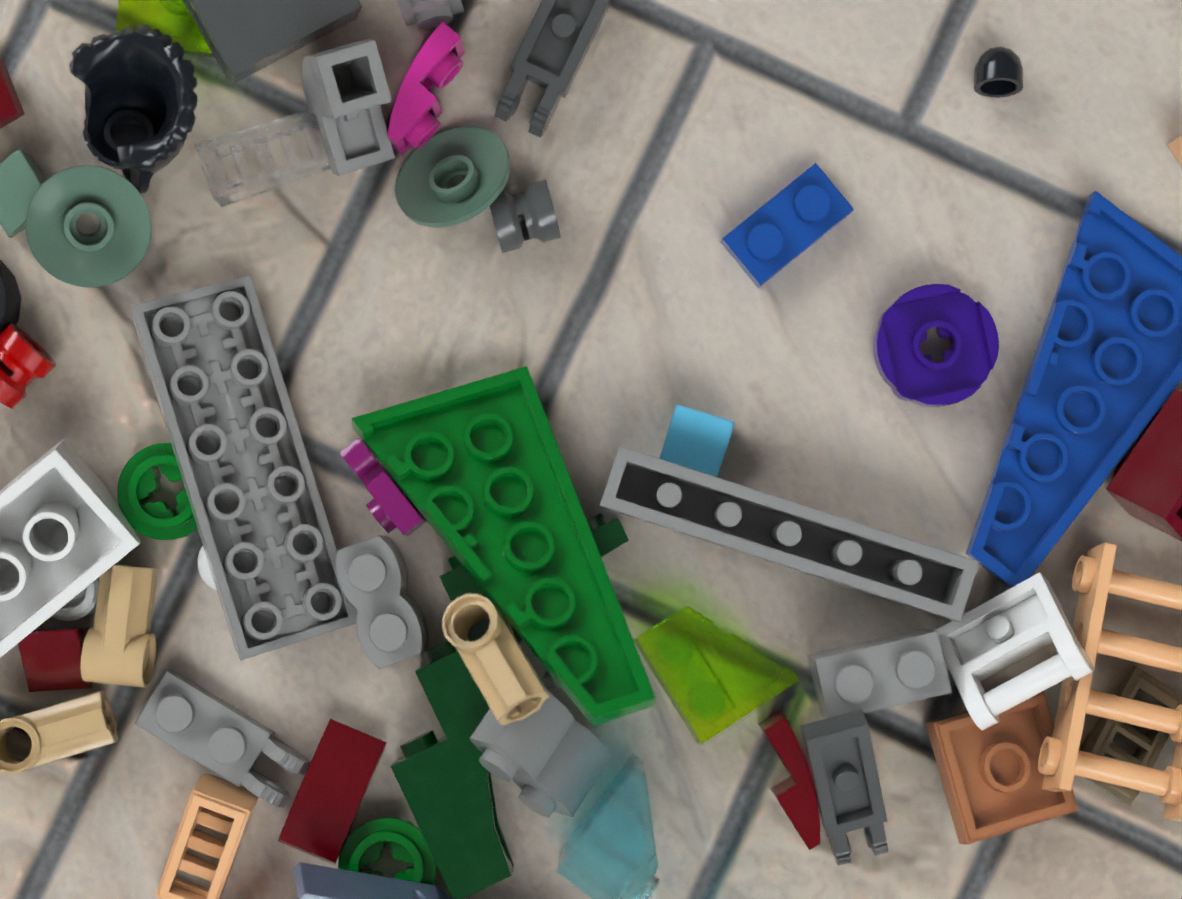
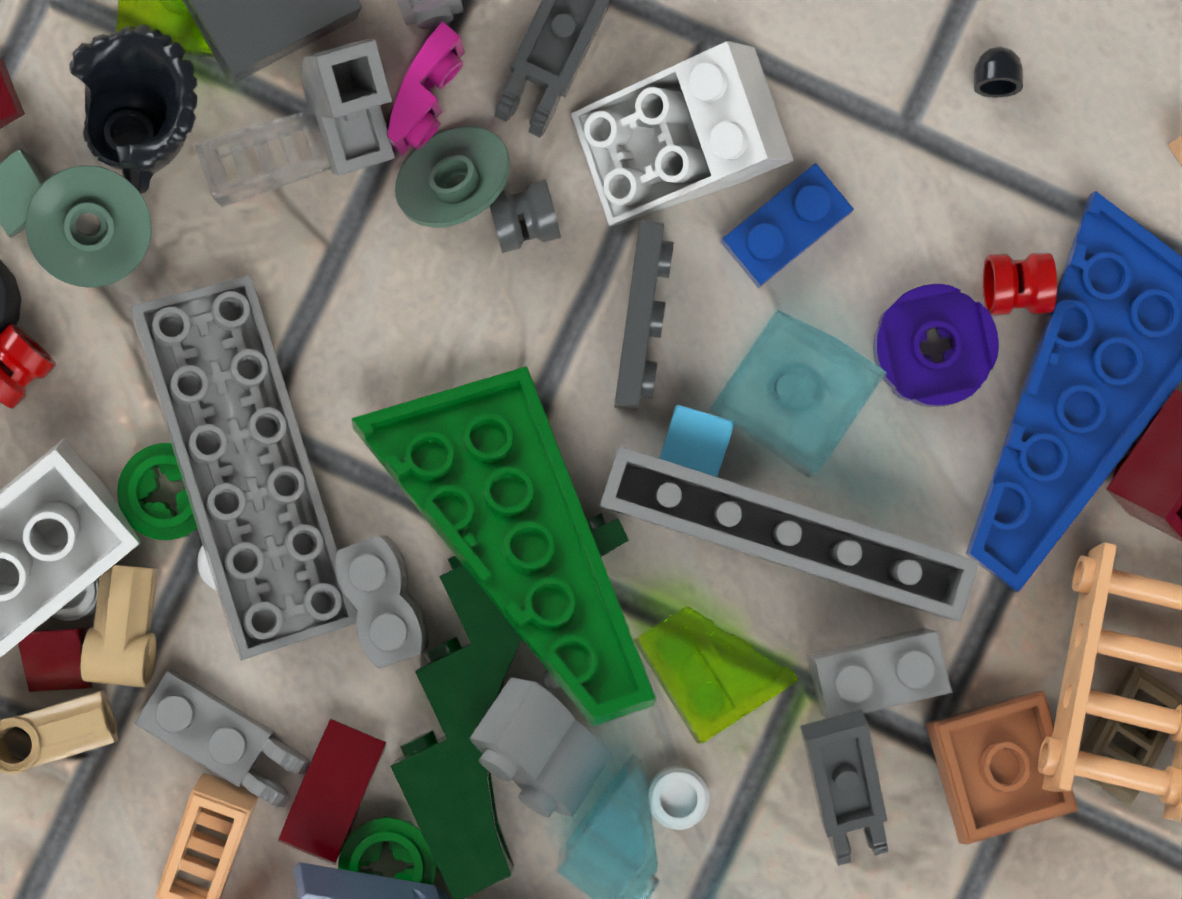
magenta plate [339,438,427,536] -> none
tan piece [442,594,550,726] -> none
dark red slope [758,711,820,850] -> none
white plate [935,572,1094,731] -> none
none -> white slope [571,41,794,226]
none -> dark grey plate [614,220,674,411]
none -> white tile [647,766,709,830]
none -> clear light blue slope [709,310,886,478]
none -> red wheel [983,253,1057,315]

